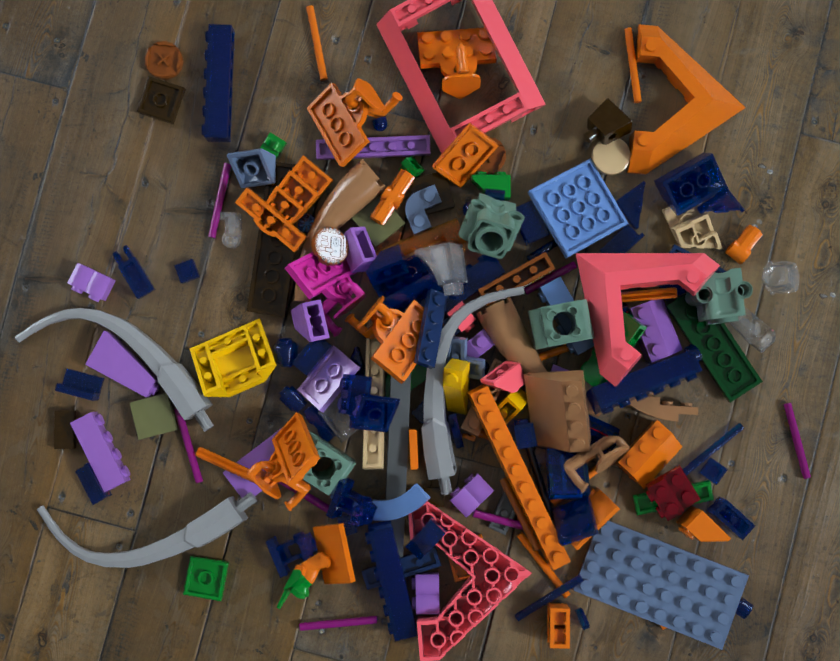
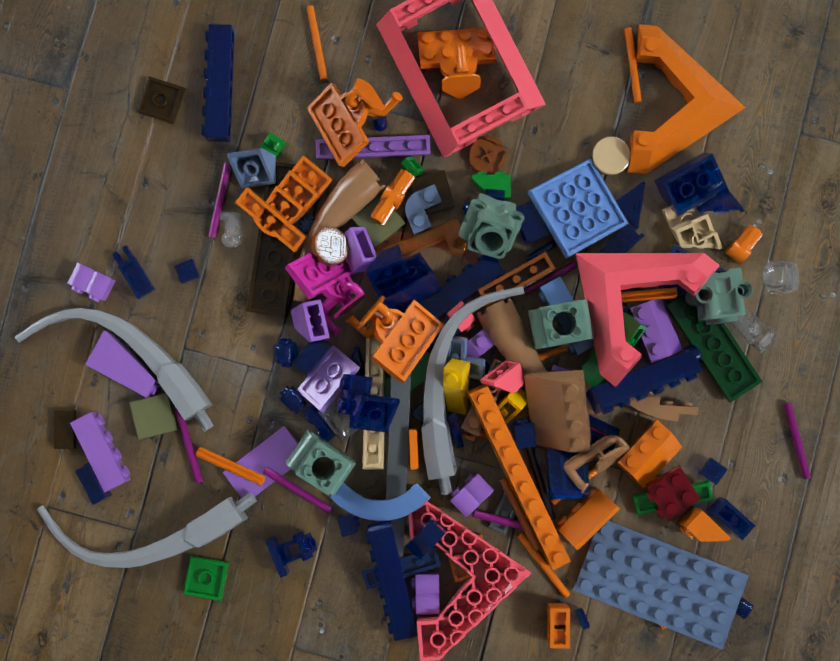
clear blue panel [55,368,105,401] -> none
dark orange tile [145,41,183,80] -> none
yellow slope [190,318,277,397] -> none
orange plate [247,412,320,511] -> none
animal [277,552,331,609] -> none
magenta piece [299,616,377,631] -> none
orange tile [313,523,356,584] -> none
clear blue tile [326,477,377,526] -> none
clear hips [414,242,468,296] -> none
dark blue plate [414,288,448,369] -> none
orange tile [432,123,499,188] -> none
clear blue bar [515,574,584,621] -> none
clear blue plate [552,496,599,546] -> none
dark brown torso [583,98,632,145] -> none
clear blue bar [682,423,744,476] -> none

